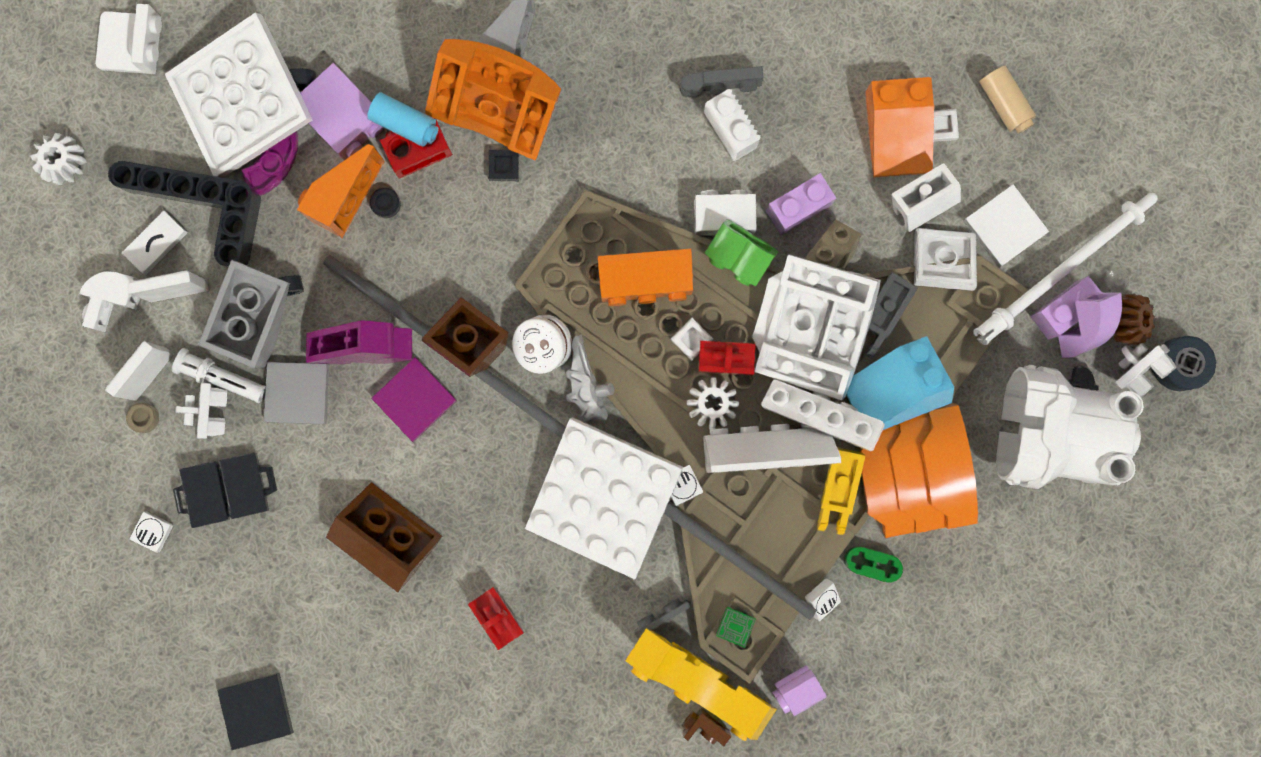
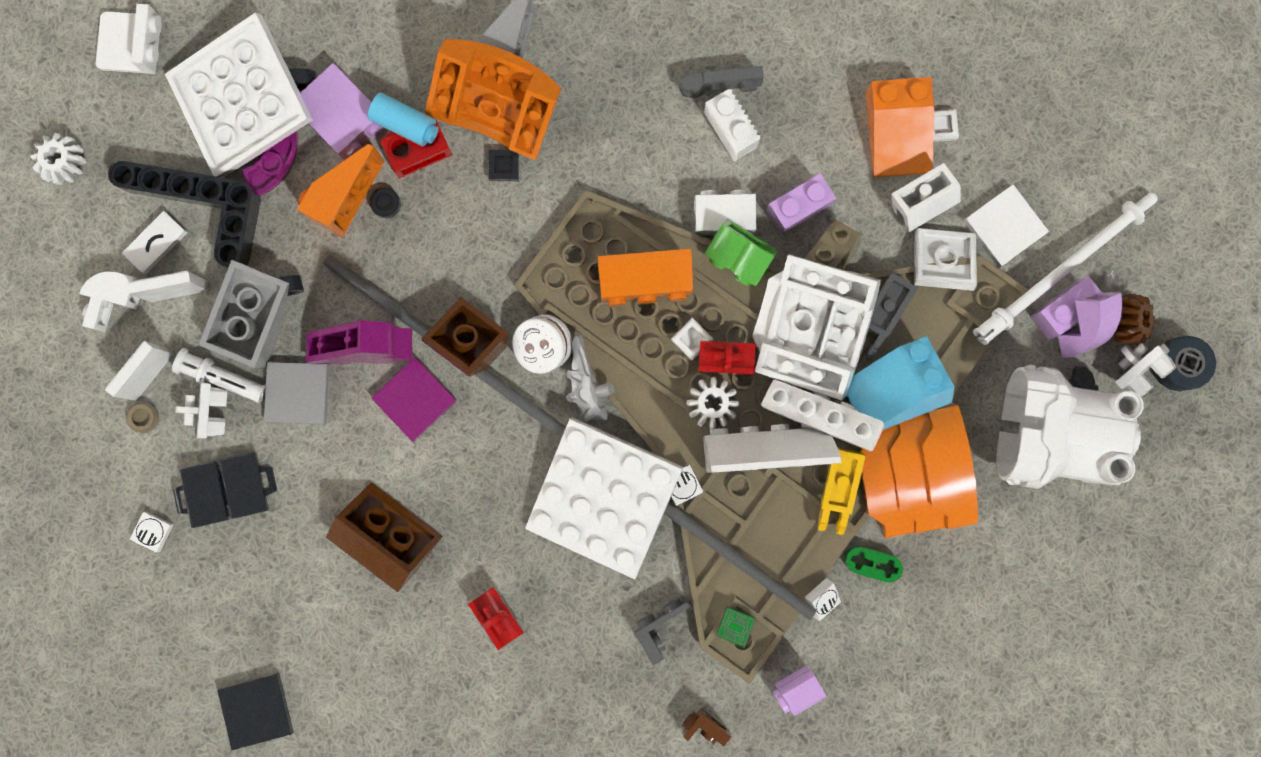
yellow brick [625,628,777,741] -> none
tan brick [979,65,1036,134] -> none

